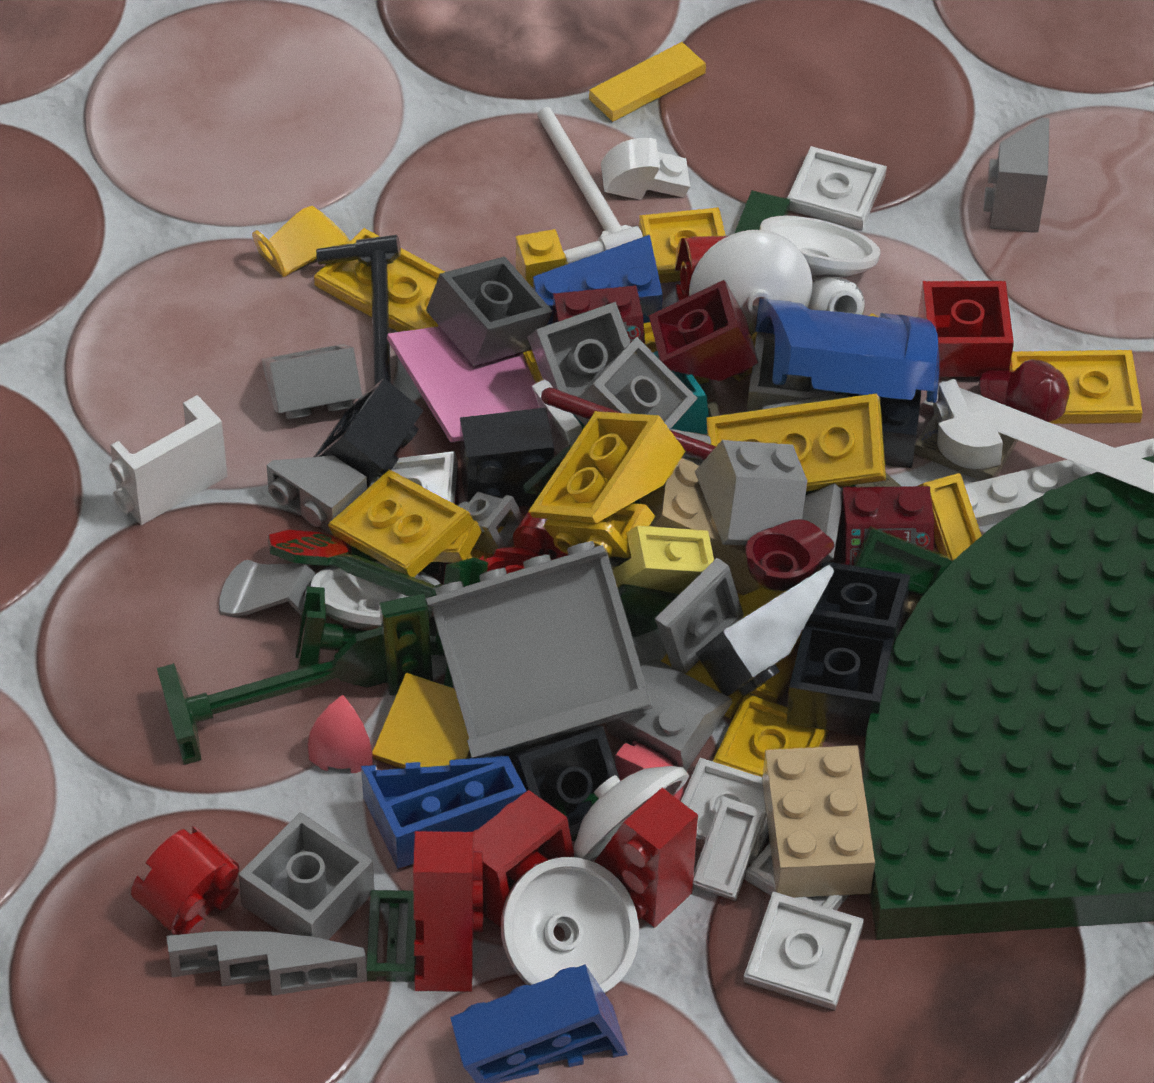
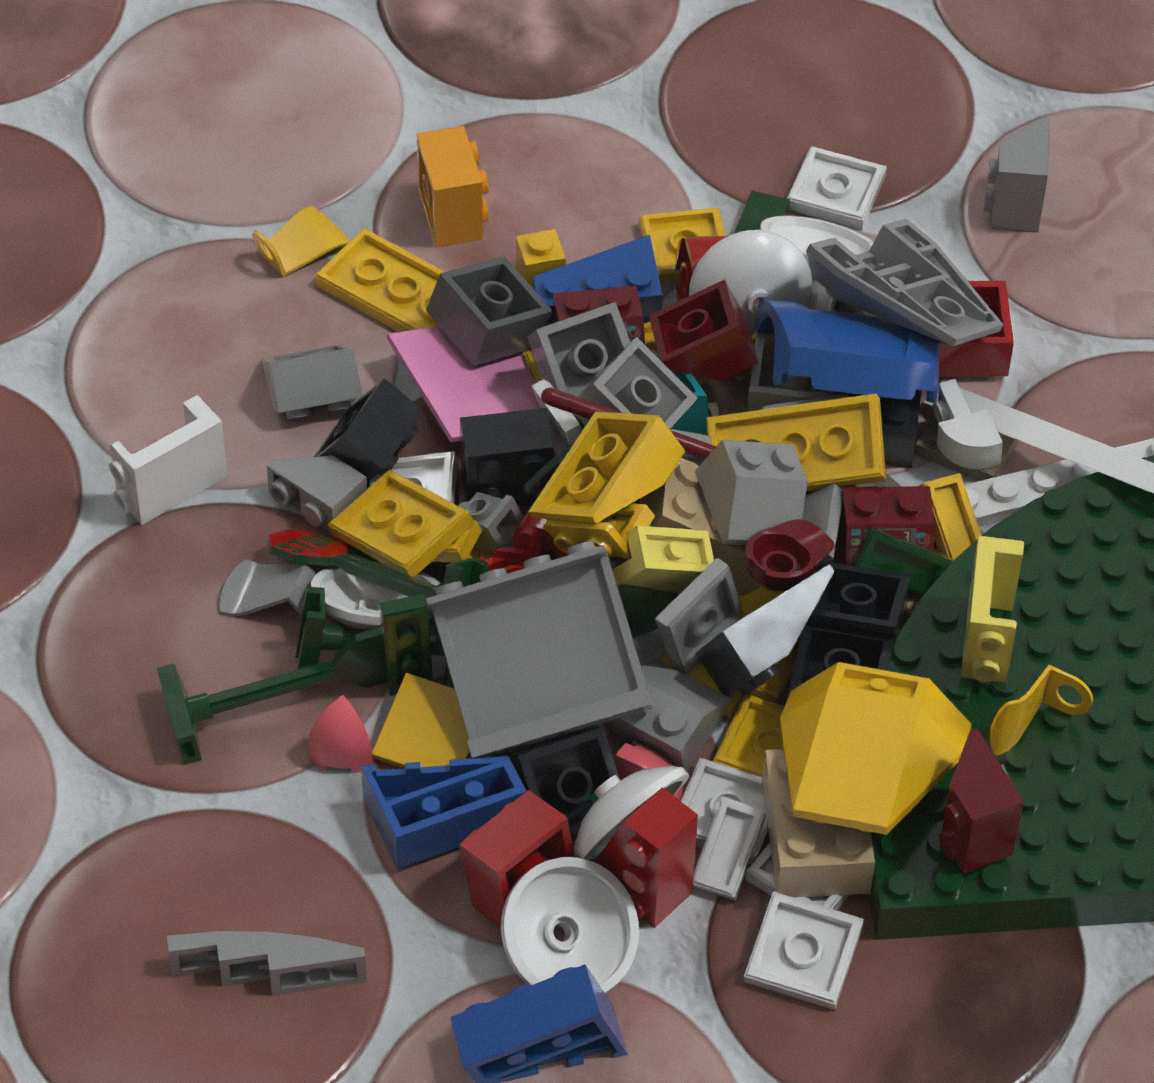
red brick [131,826,239,935] -> none
light grey brick [238,812,375,940] -> none
black bar [316,234,401,386] -> none
dark green tile [366,890,416,982] -> none
red wedge [413,831,483,992] -> none
white bar [537,107,643,265] -> none
yellow tile [589,42,706,122] -> none
white brick [601,138,690,200] -> none
dark red piece [979,359,1070,422] -> none
yellow tile [1009,350,1143,424] -> none
none -> light orange brick [416,126,489,247]
none -> yellow wedge [780,662,972,835]
none -> light grey wedge [806,219,1003,346]
none -> dark red slope [939,729,1024,874]
none -> light yellow panel [961,536,1024,682]
none -> yellow piece [990,665,1093,756]

